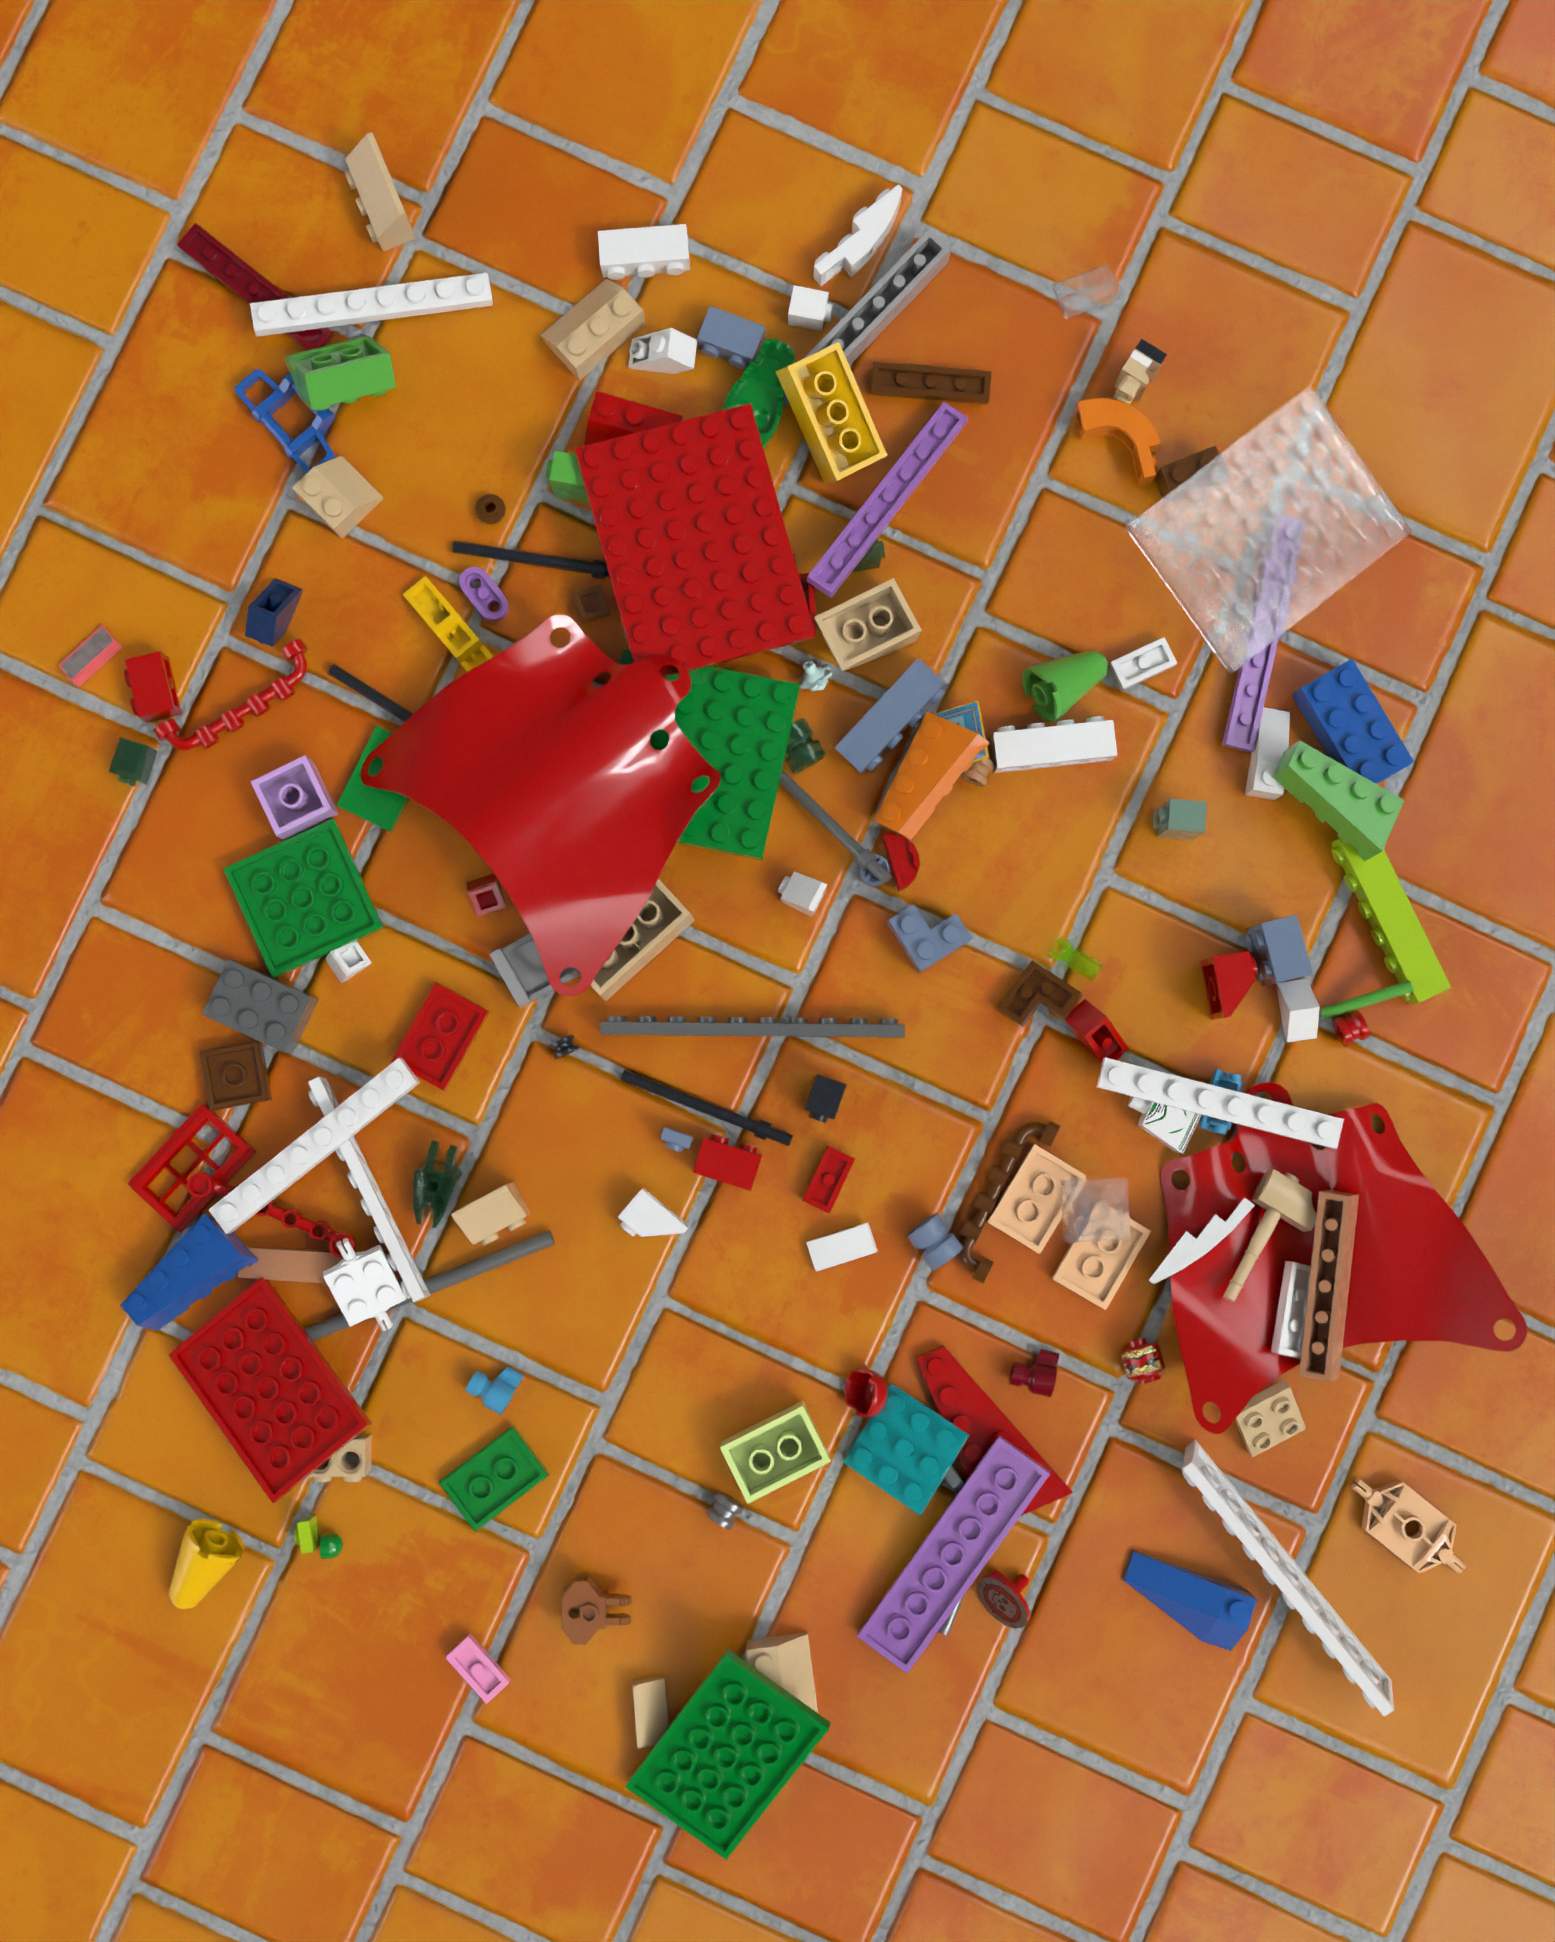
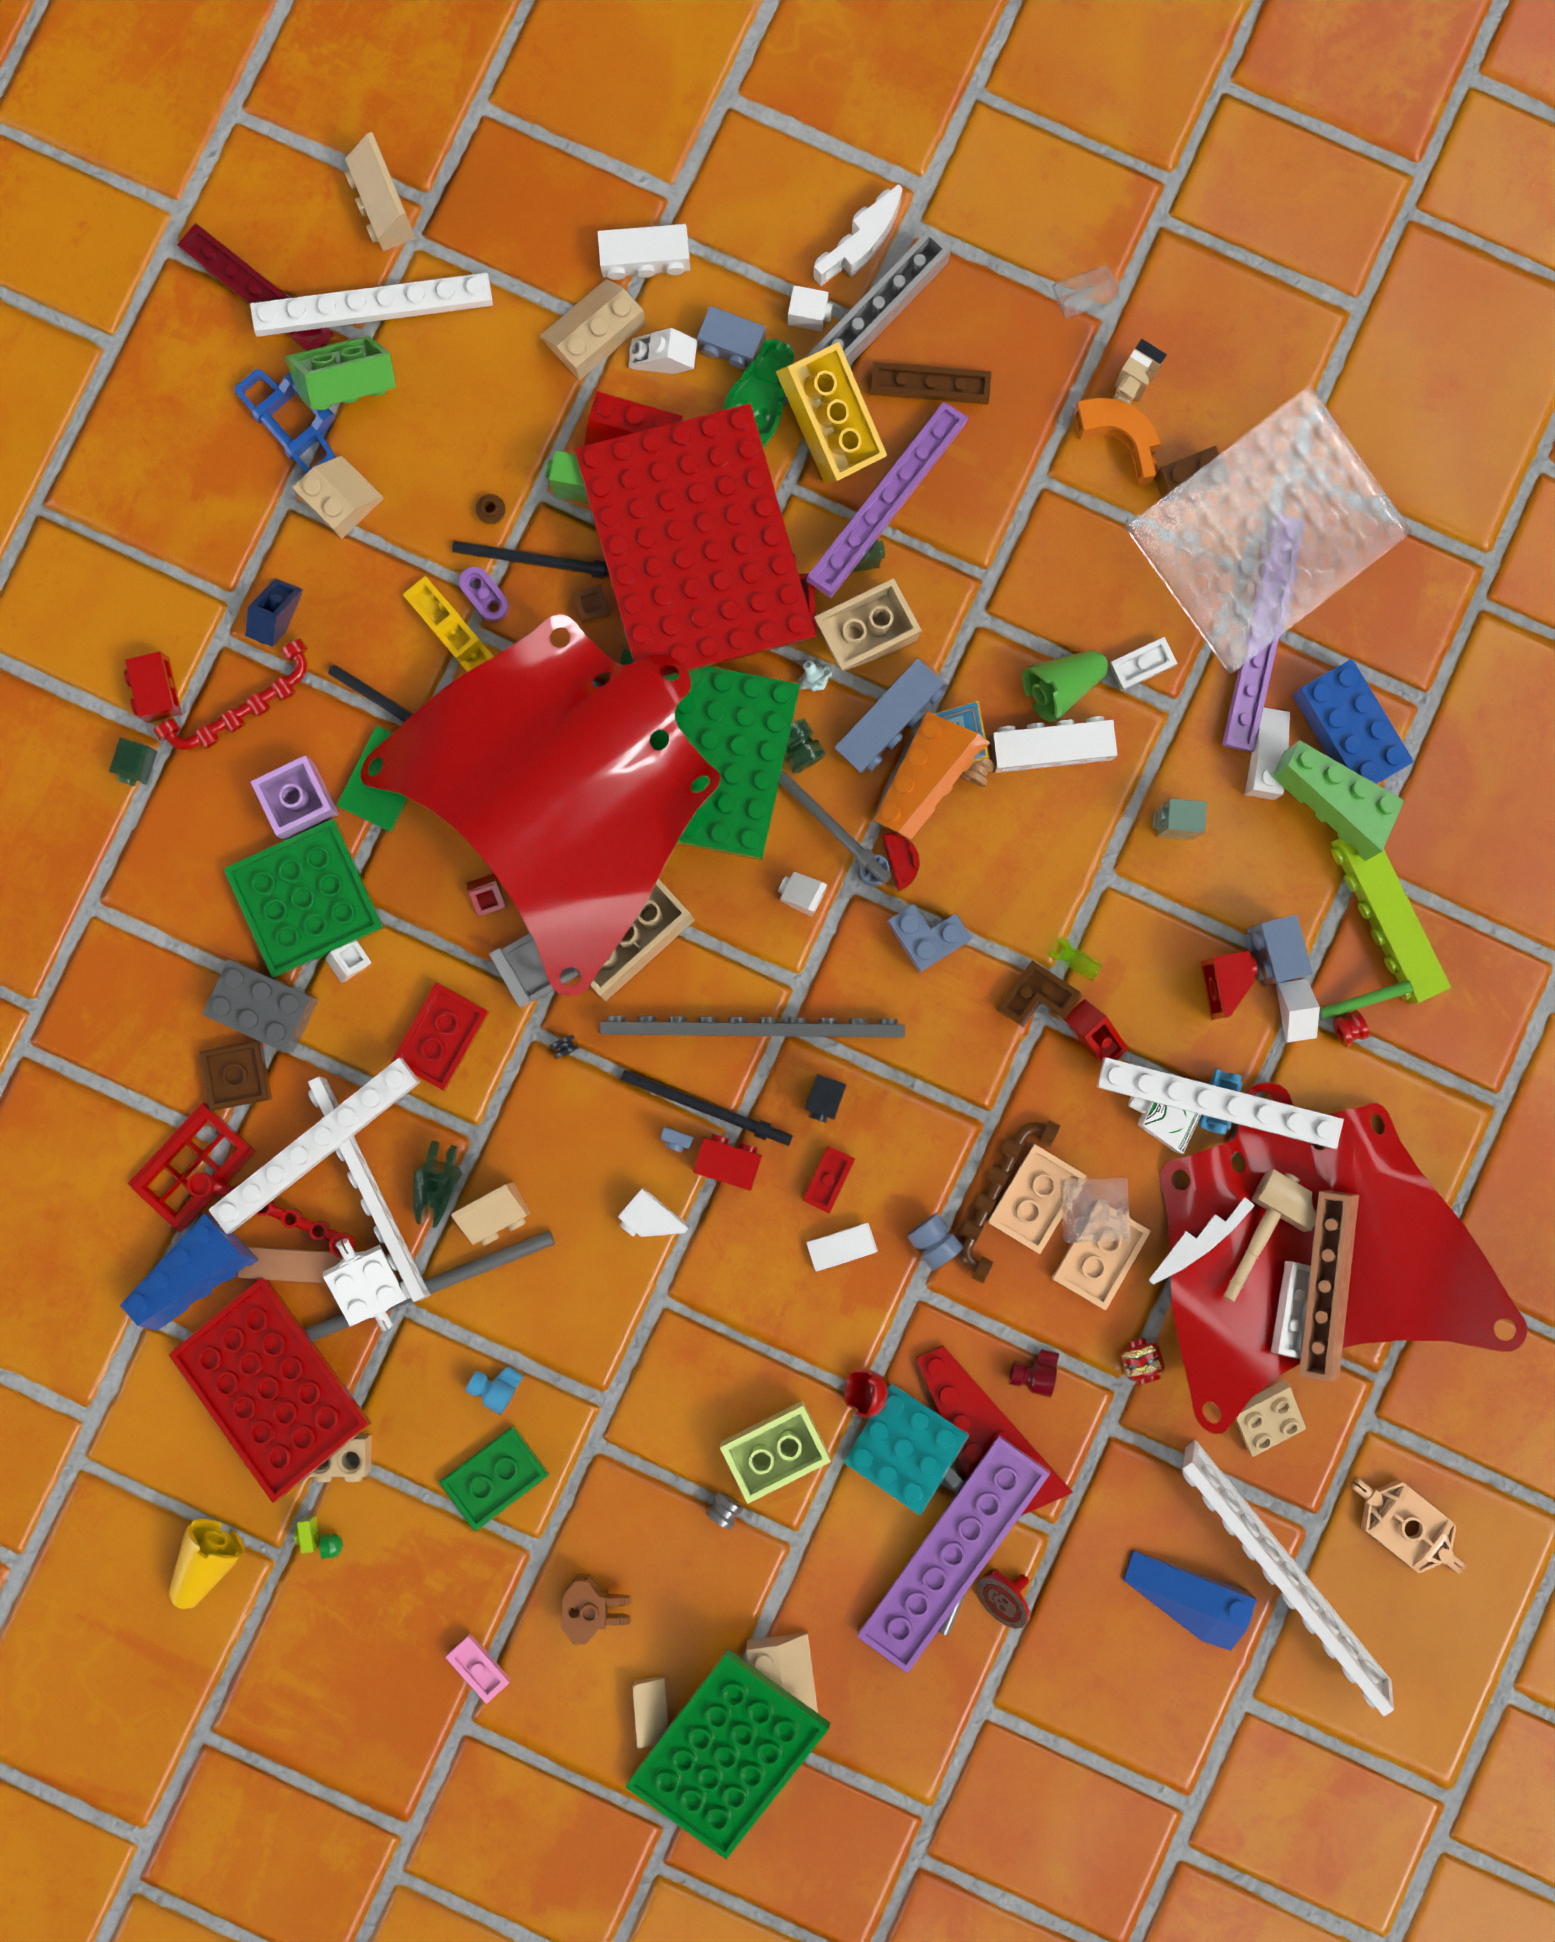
slope [58,625,123,687] -> none

